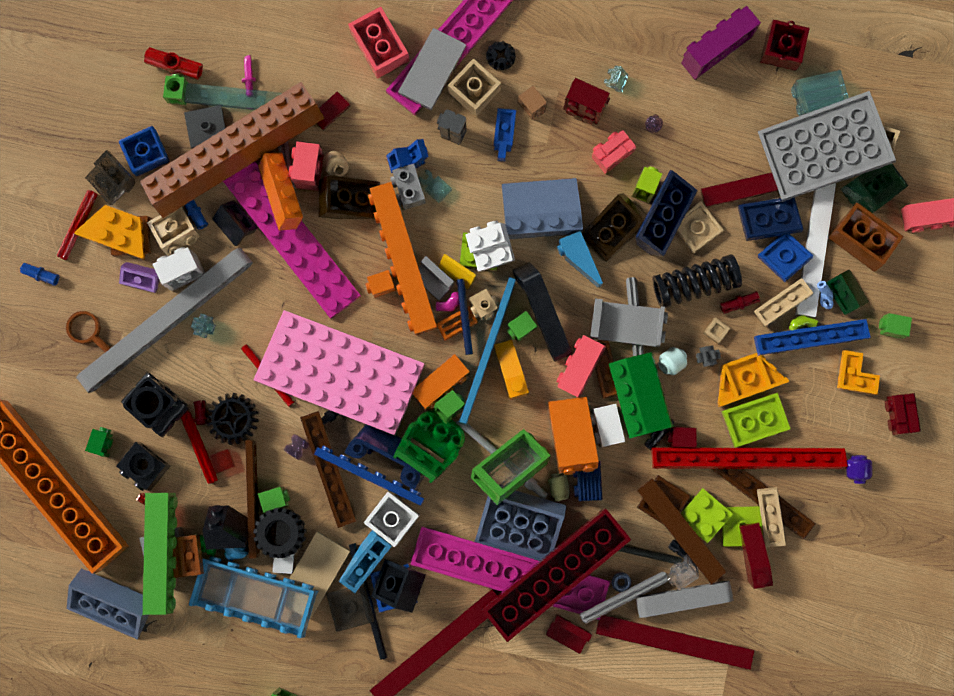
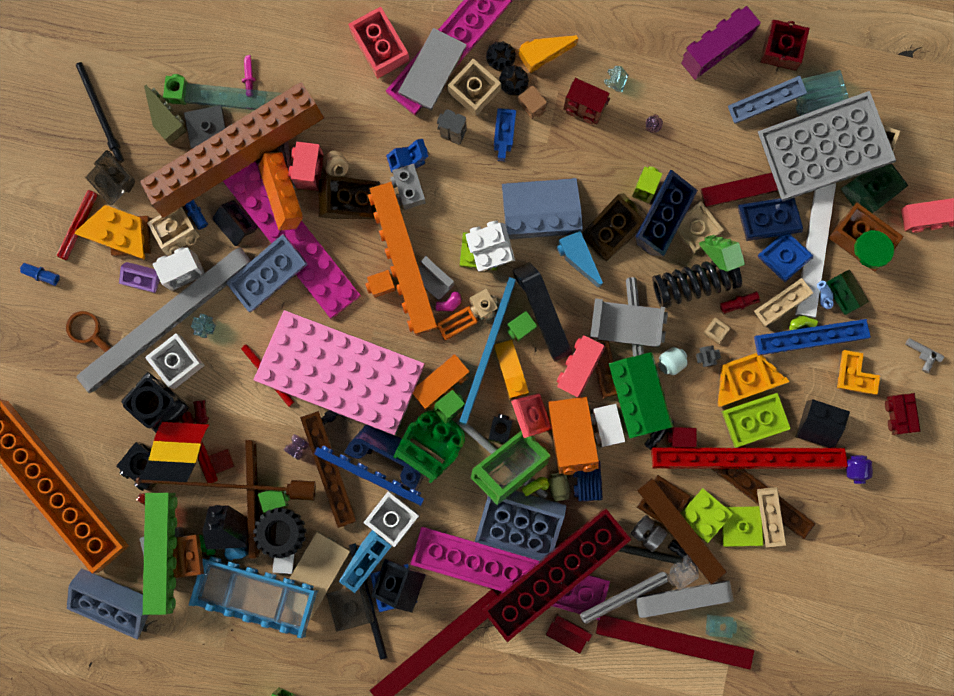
green brick [85,427,113,457] -> none
blue brick [119,126,170,176] -> none
red piece [144,47,203,80] -> none
black gear [206,393,259,445] -> none
dark red tile [316,91,350,131] -> none
clear light blue plate [418,170,452,203] -> none
yellow slope [438,254,476,289] -> none
dark blue bar [457,279,473,355] -> none
coral brick [592,130,636,174] -> none
sand blue plate [612,572,631,592] -> none
dark red slope [739,522,773,589] -> none
bright green brick [879,313,912,339] -> none
none -> black bar [76,62,124,164]
none -> flag [136,422,316,501]
none -> olive slope [144,85,187,145]
none -> white brick [145,333,205,389]
none -> sand blue plate [226,234,308,312]
none -> black brick [488,414,513,444]
none -> black gear [499,65,529,96]
none -> coral plate [511,393,552,438]
none -> light orange slope [518,35,578,74]
none -> lime arm [522,477,549,496]
none -> flat silver wheel [630,515,668,552]
none -> bright green slope [699,235,745,271]
none -> clear light blue brick [705,614,737,638]
none -> sand blue plate [728,76,807,124]
none -> black slope [796,399,850,448]
none -> green tile [854,230,894,269]
none -> light grey hose [905,338,944,373]

